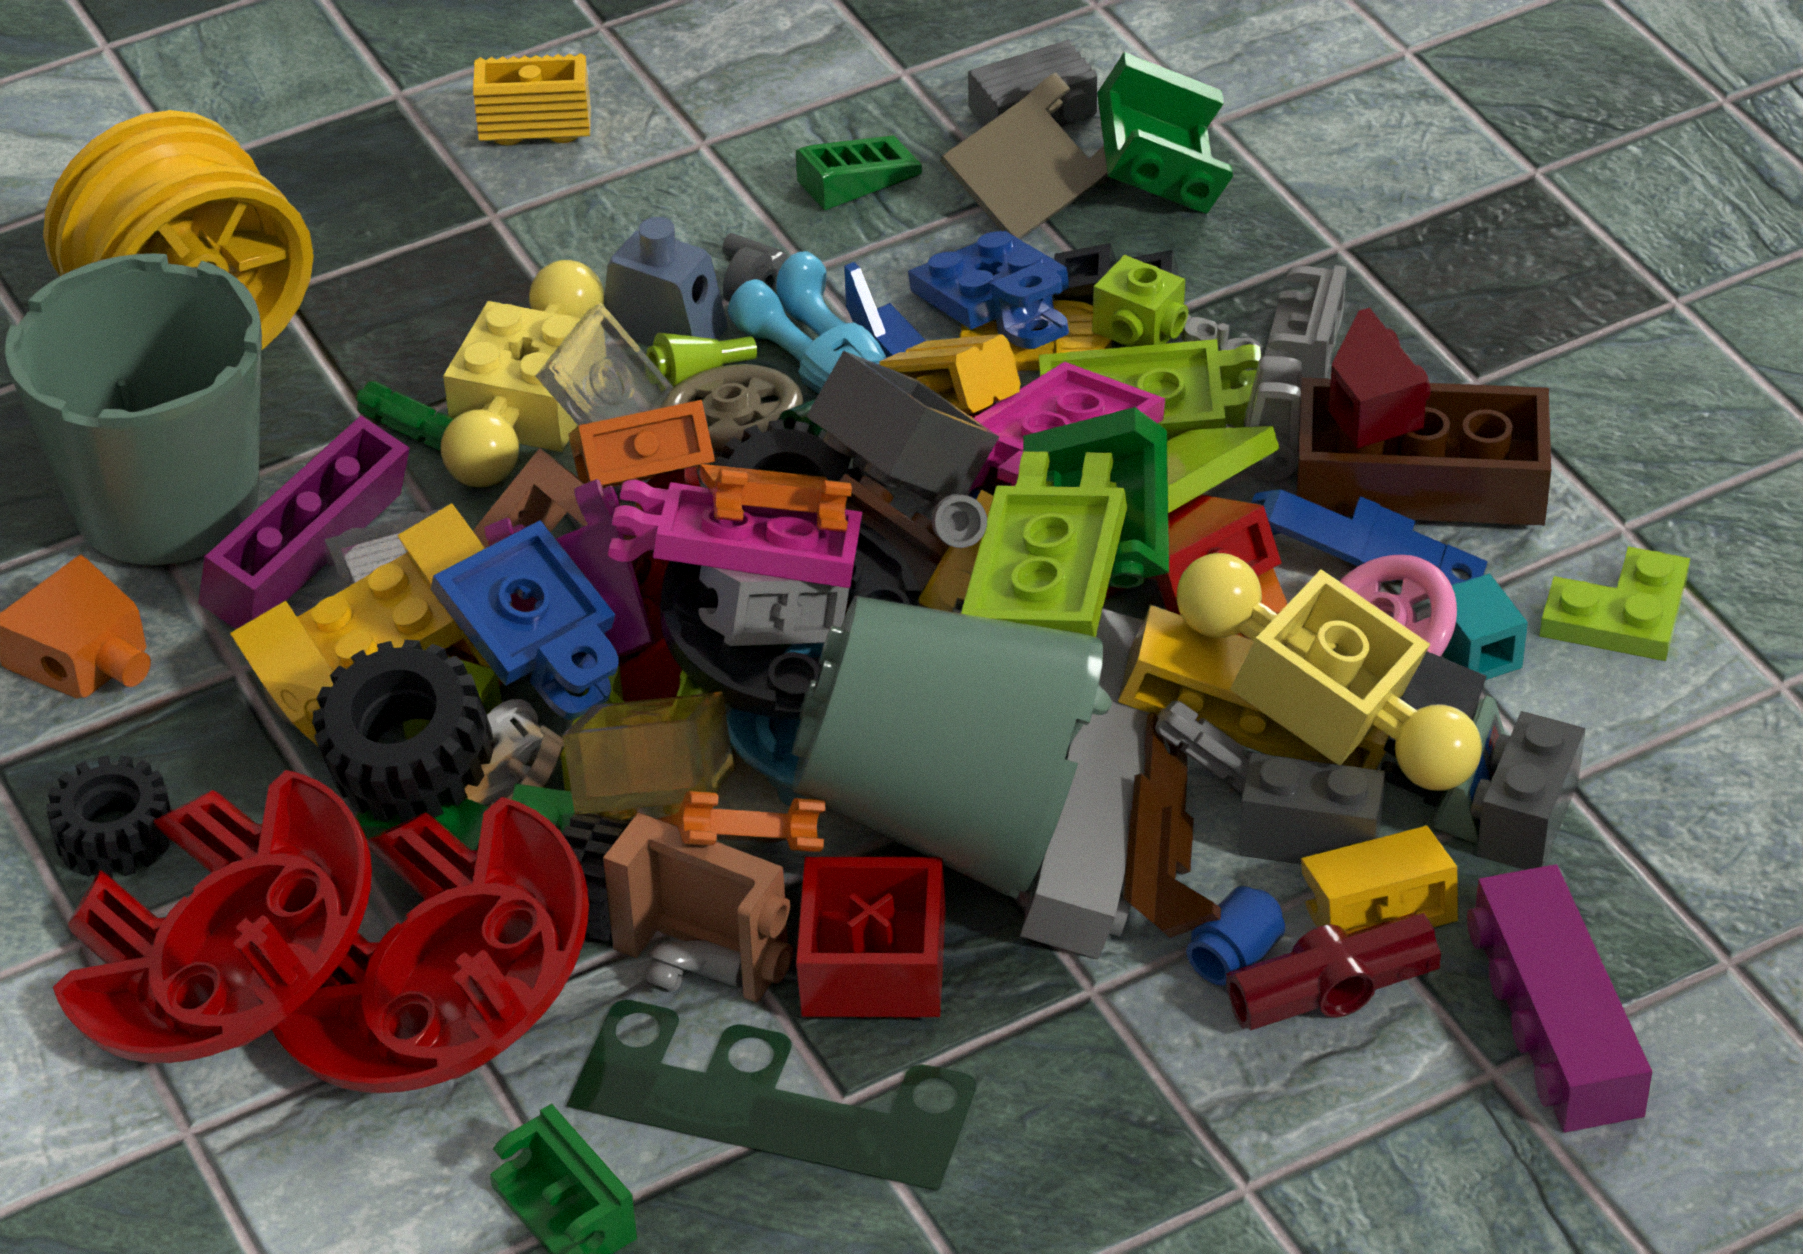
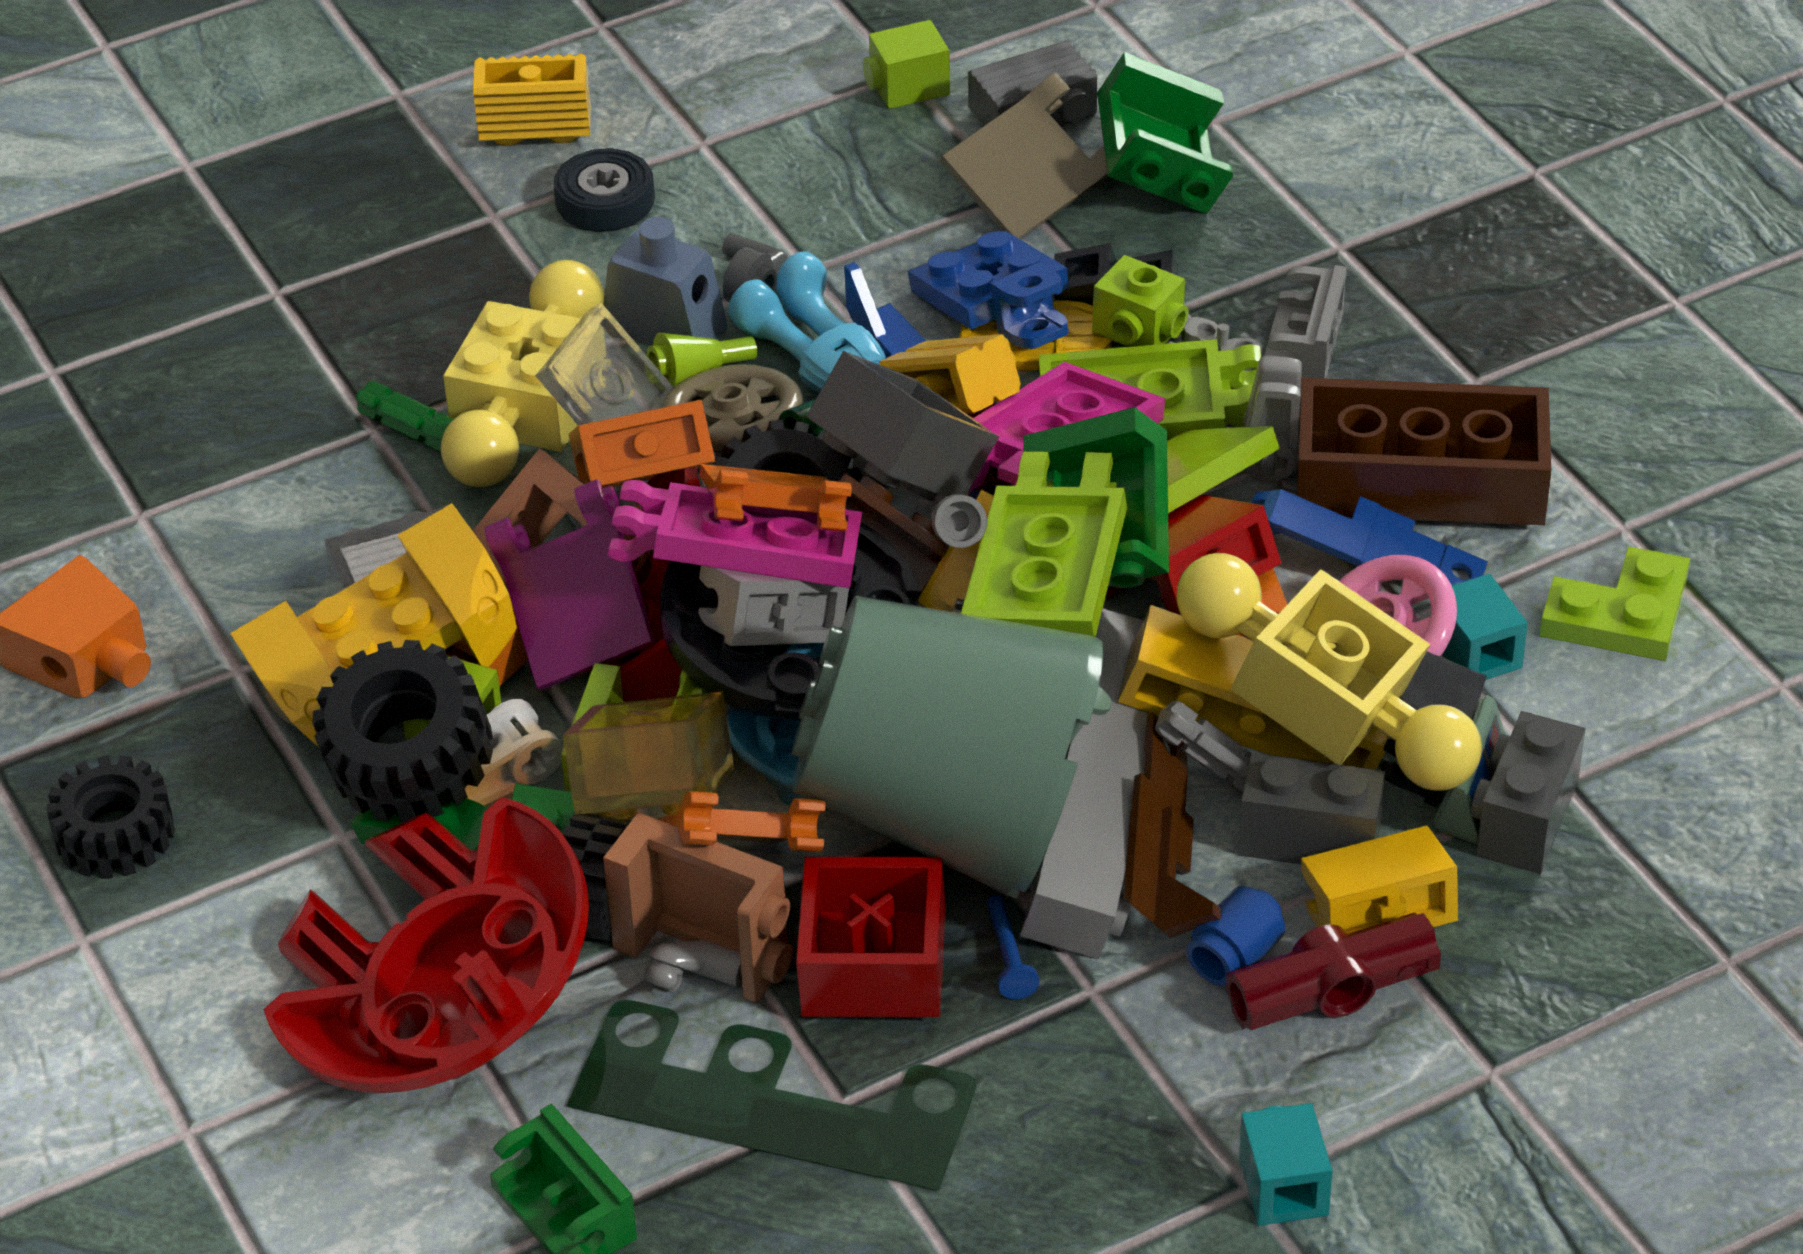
sand green cone [5,253,262,565] -> none
yellow wheel [43,110,314,351] -> none
red piece [52,770,372,1063] -> none
magenta brick [198,415,410,629] -> none
blue plate [430,520,619,720] -> none
light grey piece [487,725,566,807] -> none
green slope [796,135,922,211] -> none
dark red slope [1328,307,1431,449] -> none
magenta brick [1467,864,1653,1133] -> none
none -> black bush [554,148,655,232]
none -> lime brick [863,20,950,109]
none -> blue pin [987,895,1040,999]
none -> teal brick [1239,1103,1333,1226]

